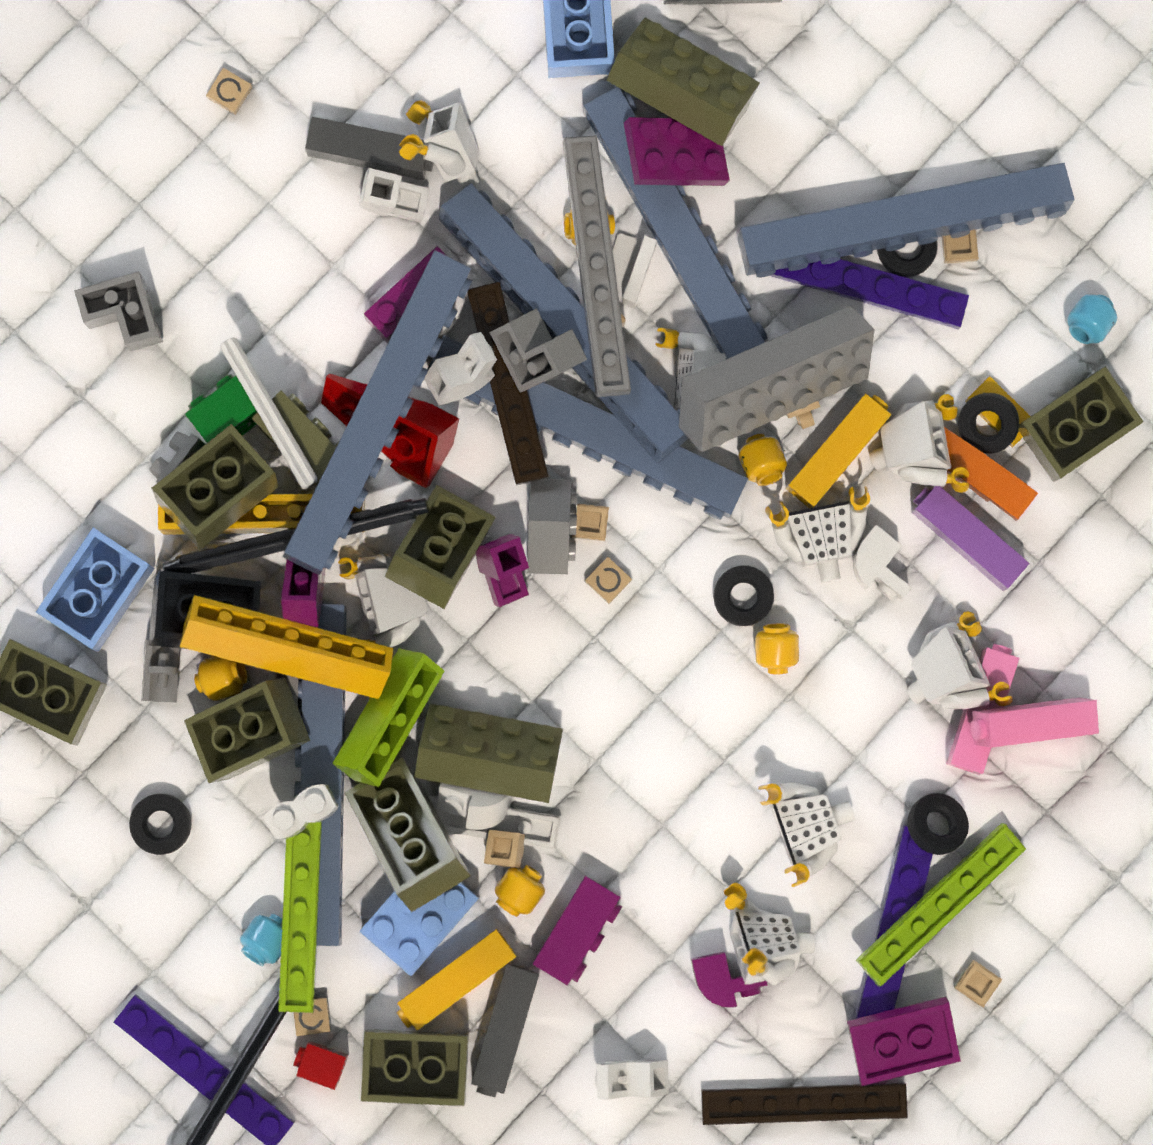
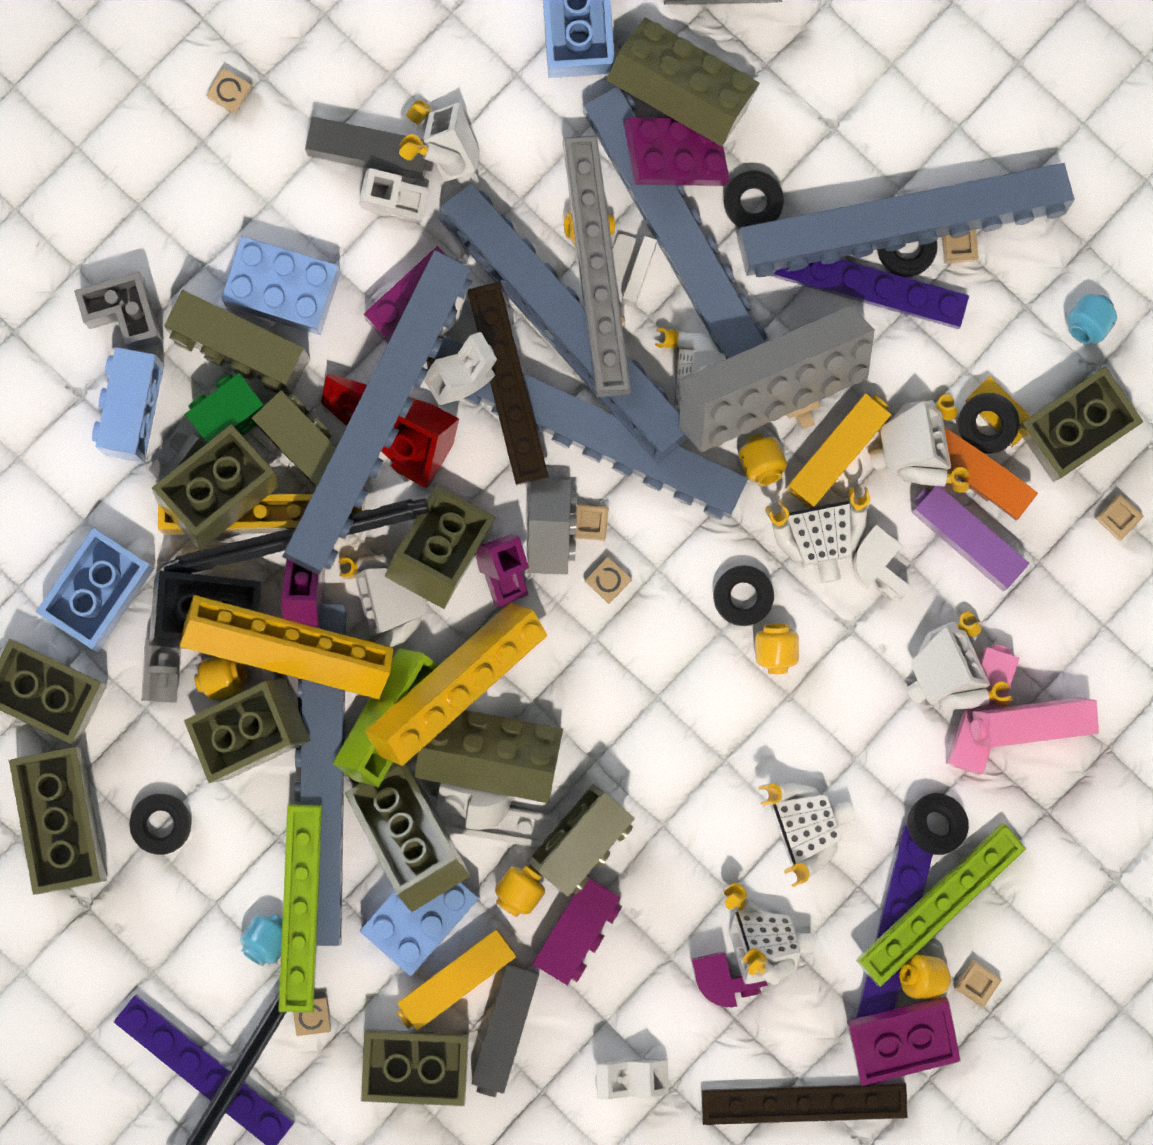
white axle [220,337,318,489] -> none
white brick [263,784,339,839] -> none
red brick [293,1041,349,1090] -> none
tan tile [484,830,525,868] -> none
light grey brick [489,308,587,393] -> none
none -> olive brick [9,747,107,895]
none -> light blue brick [92,347,164,463]
none -> olive brick [164,290,310,394]
none -> light blue brick [221,236,341,336]
none -> yellow brick [365,603,548,766]
none -> olive brick [527,784,635,897]
none -> black tyre [724,171,784,228]
none -> yellow head [899,954,951,1000]
none -> tan tile [1095,493,1144,541]

